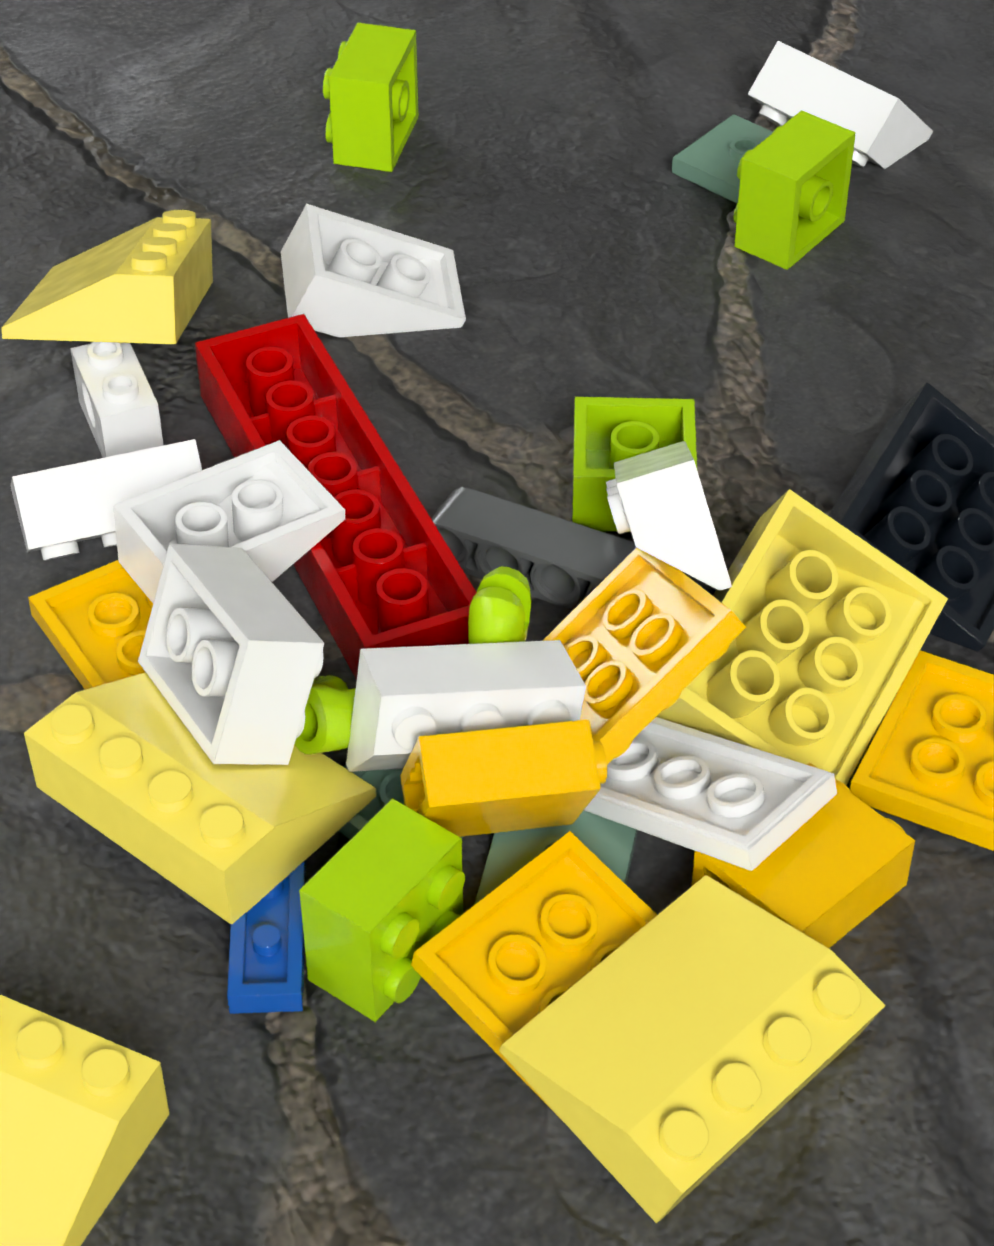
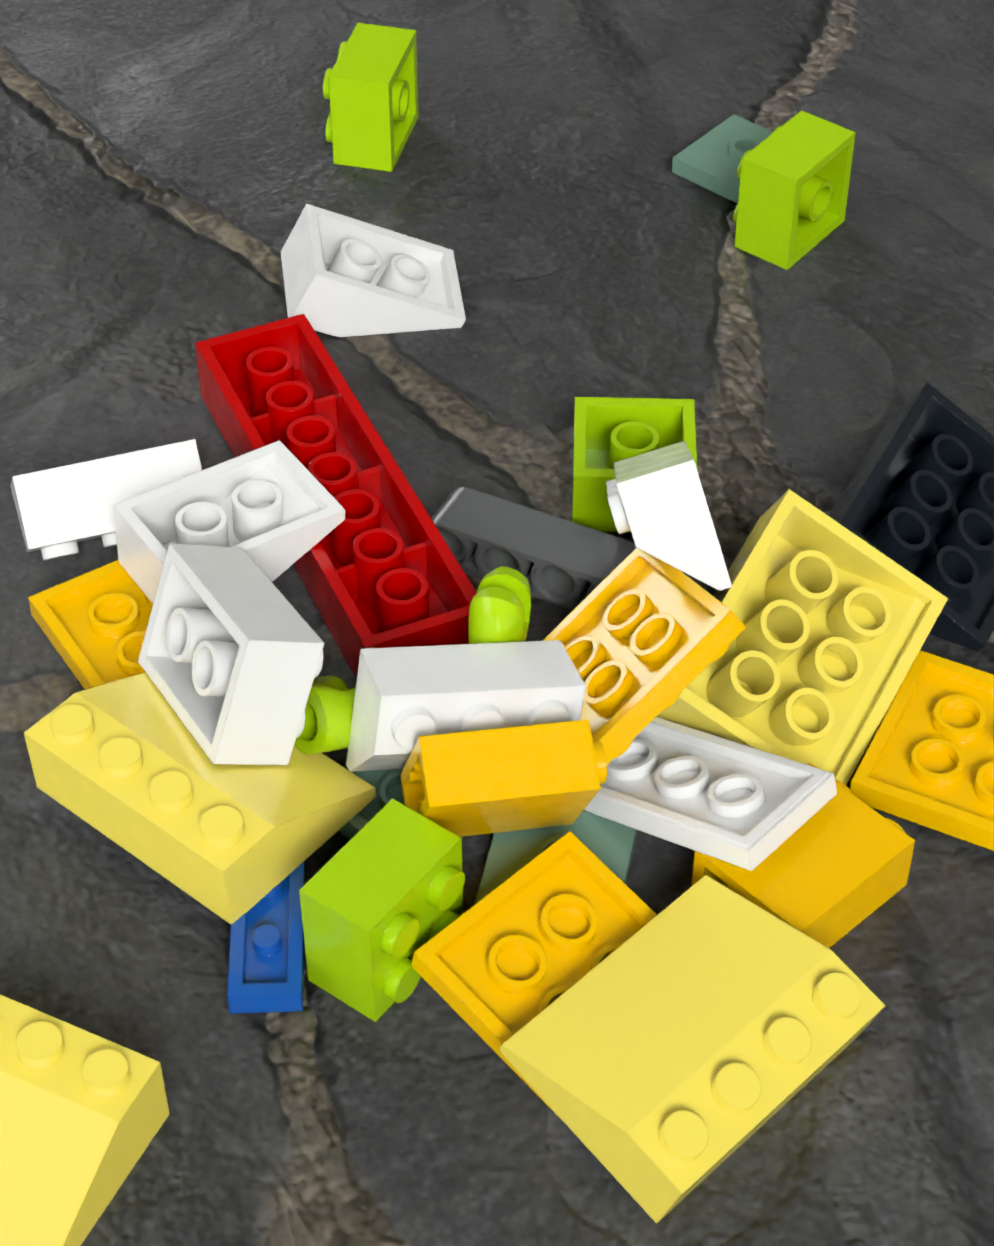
light yellow slope [2,210,213,344] -> none
white brick [70,342,164,458] -> none
white slope [748,41,933,169] -> none

